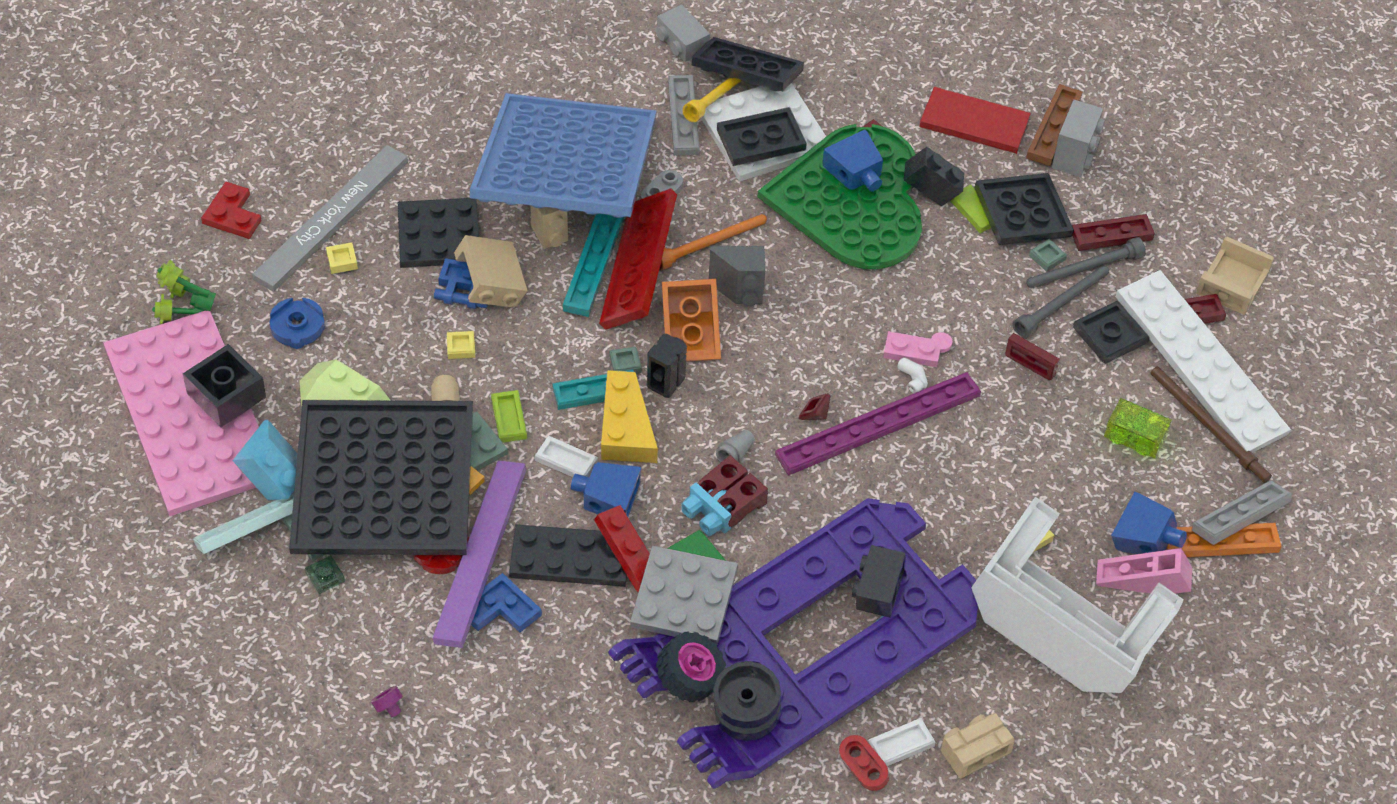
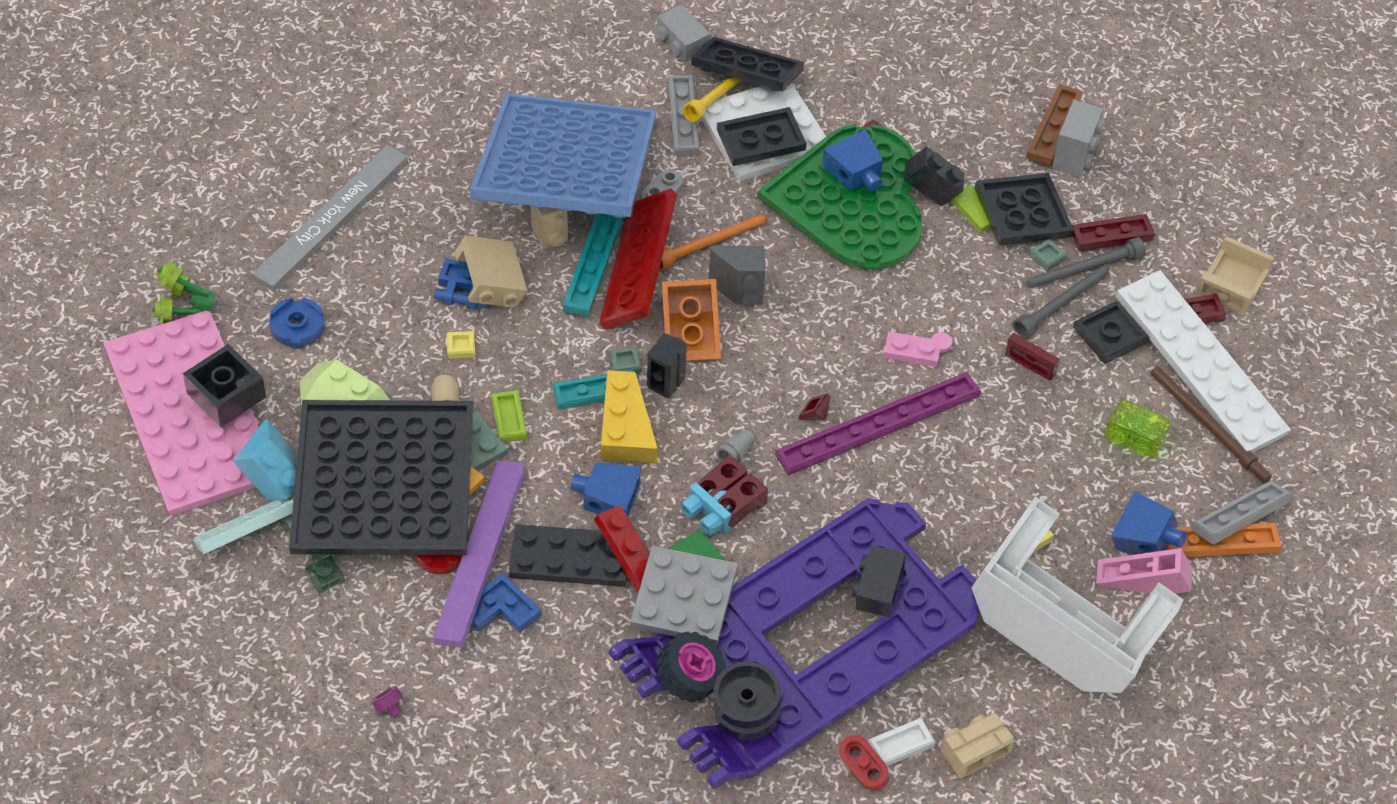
red plate [201,181,262,239] -> none
light yellow plate [326,242,358,274] -> none
black plate [398,198,479,268] -> none
white tile [535,436,598,477] -> none
white arm [898,358,928,393] -> none
red tile [919,87,1031,154] -> none

